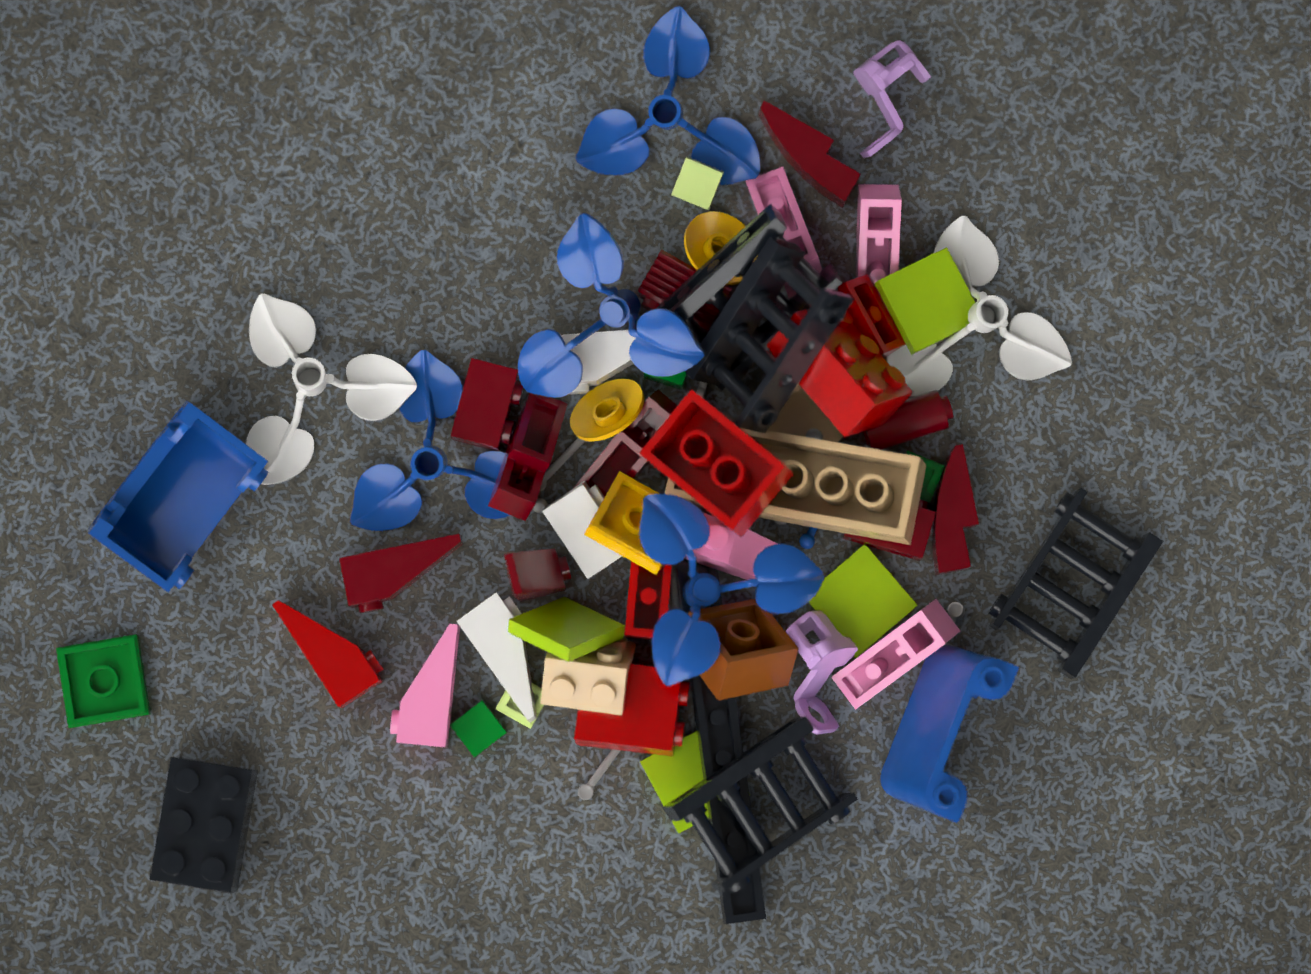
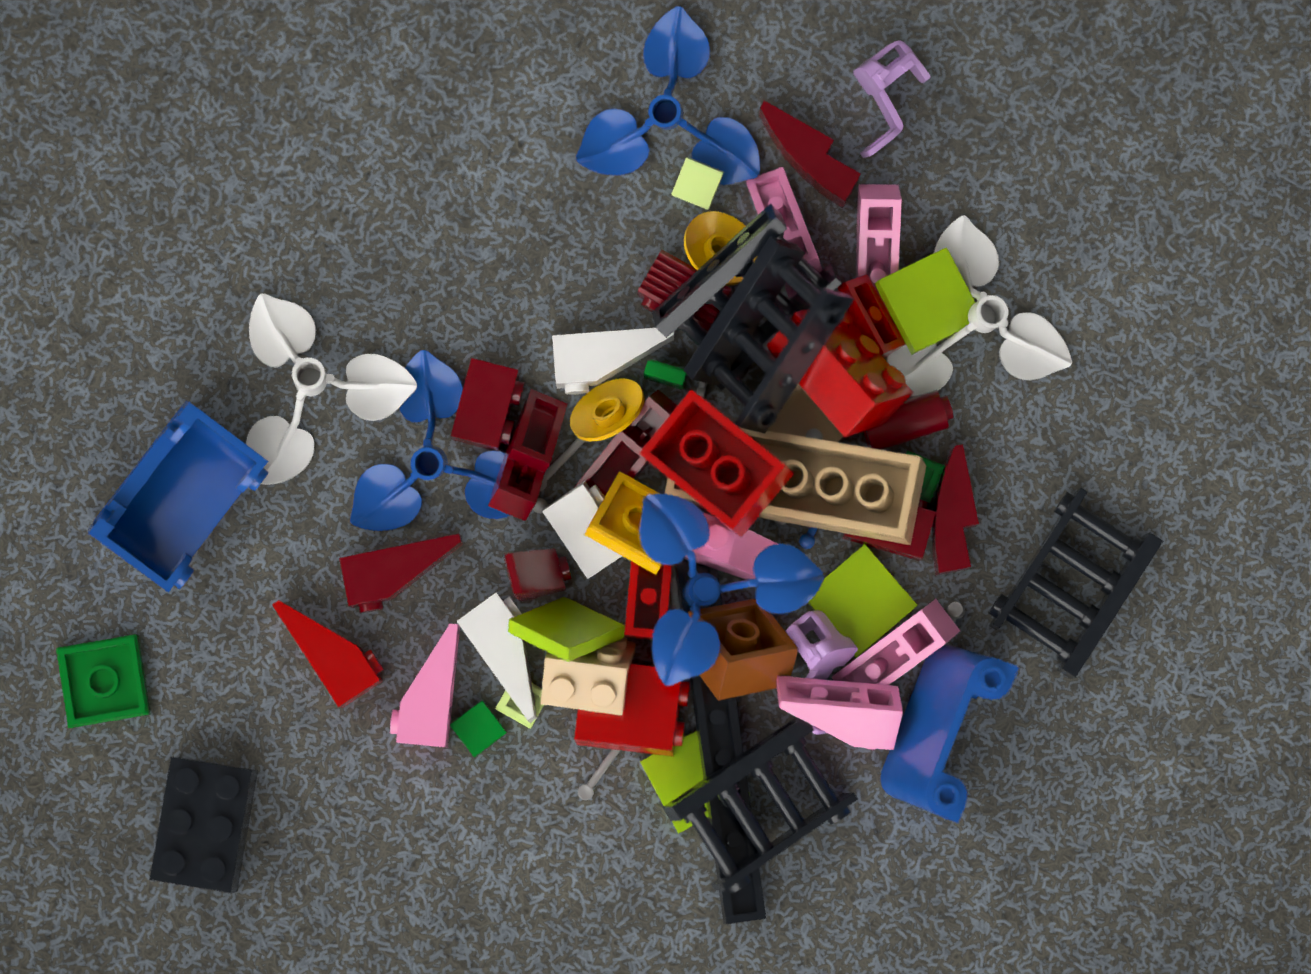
plant [518,213,705,398] -> none
none -> bright pink slope [776,676,903,750]

